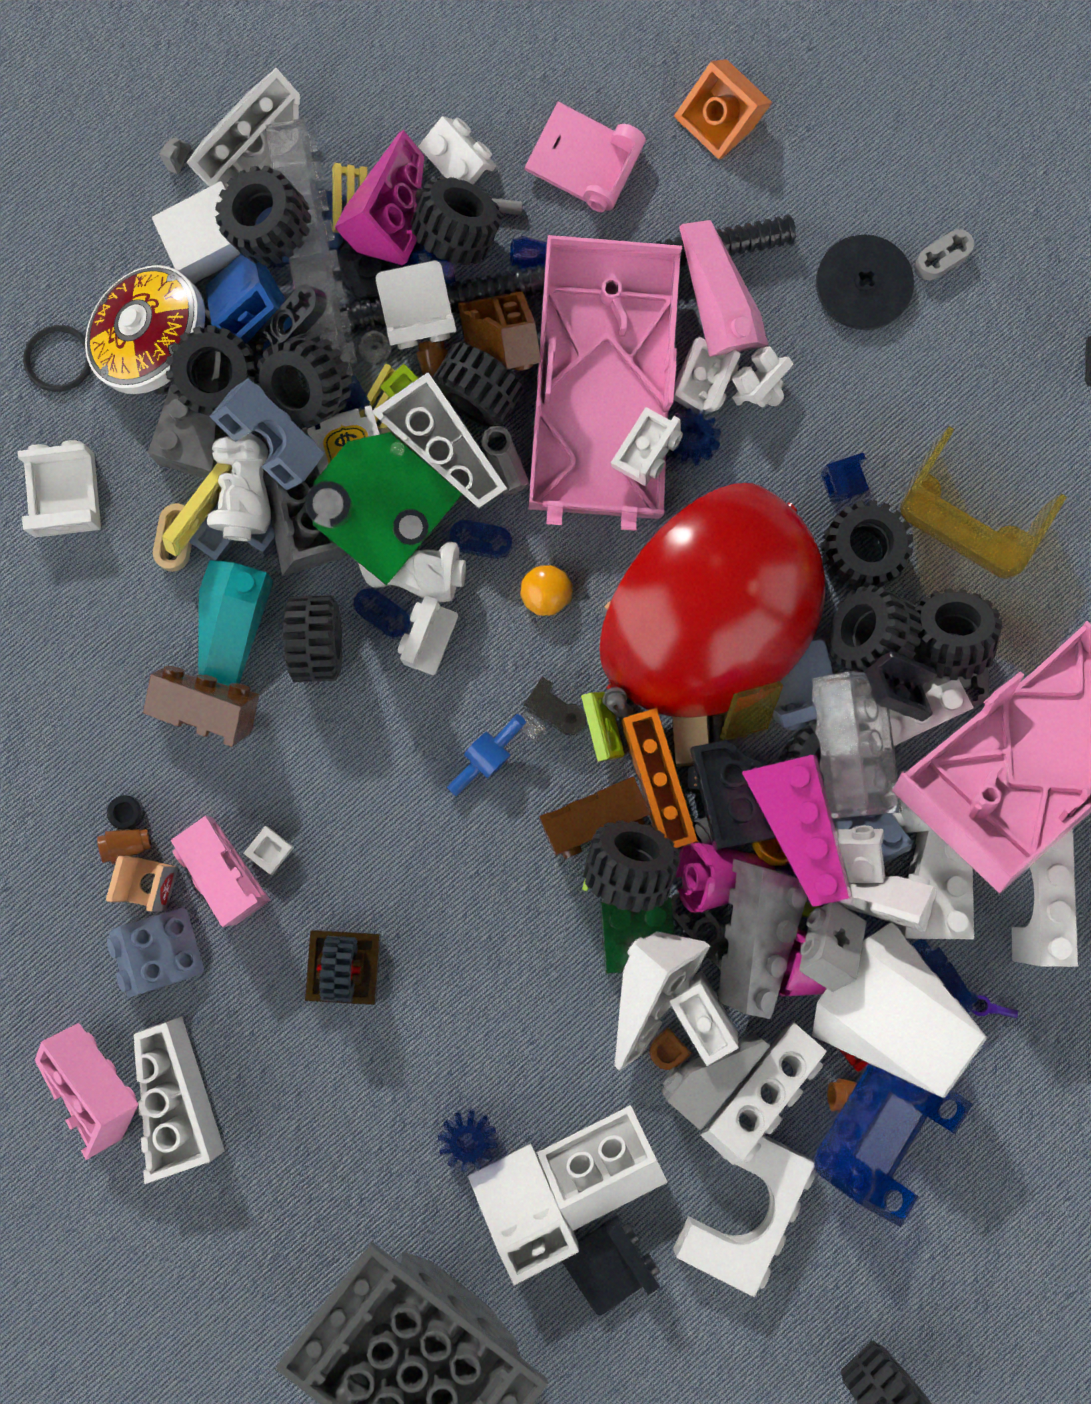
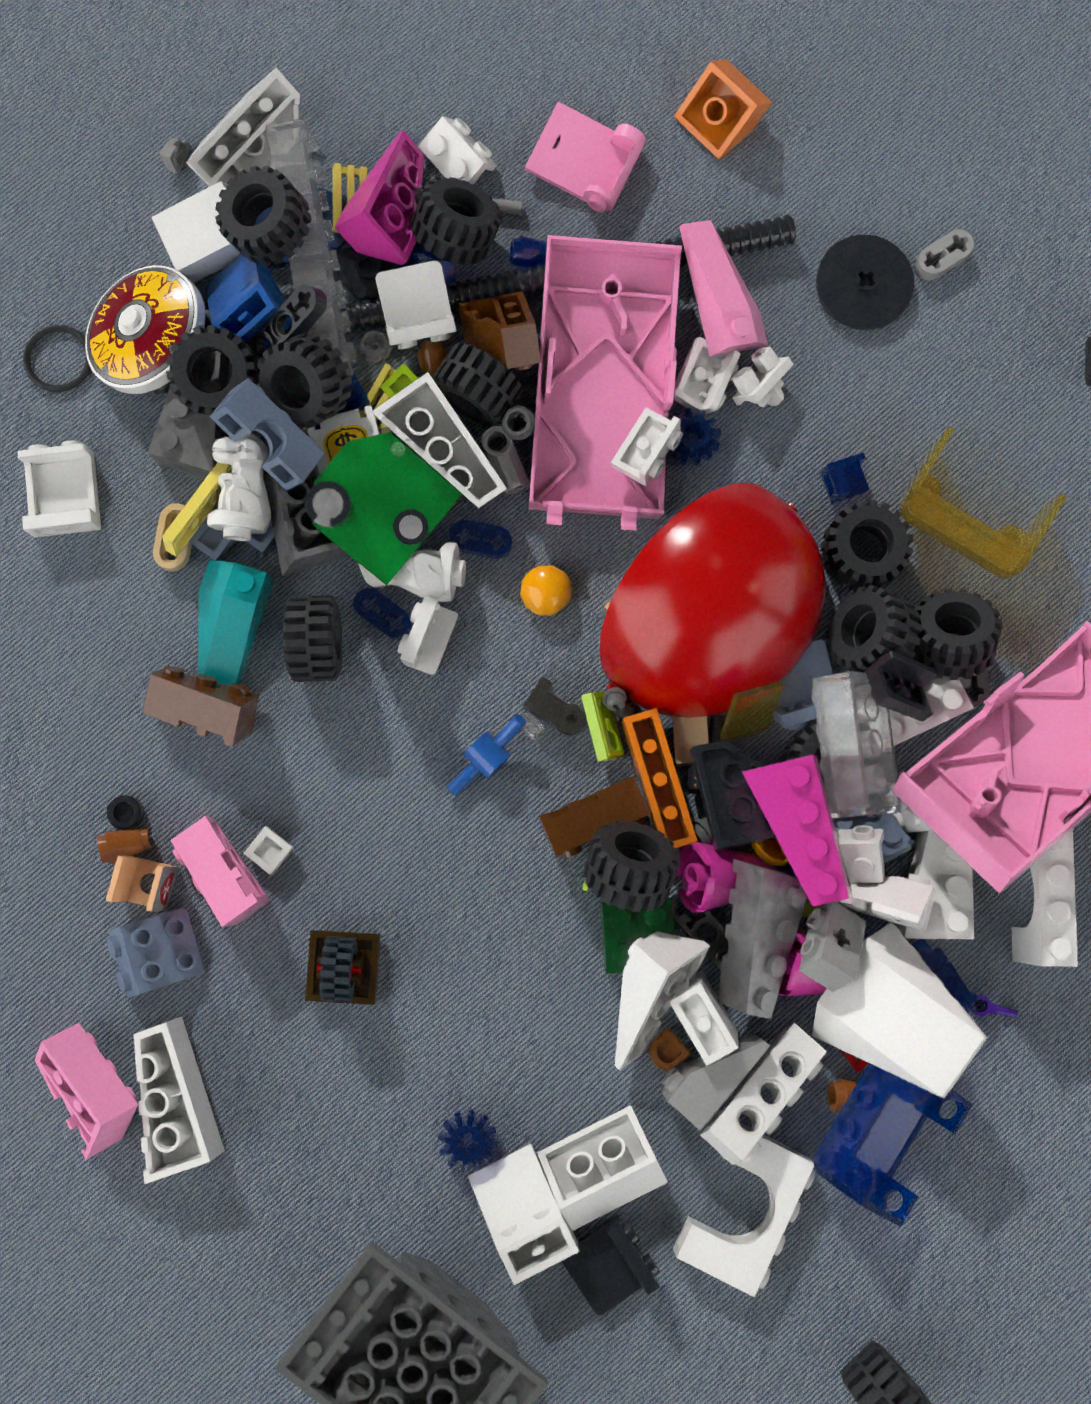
none -> dark grey cone [502,406,535,440]

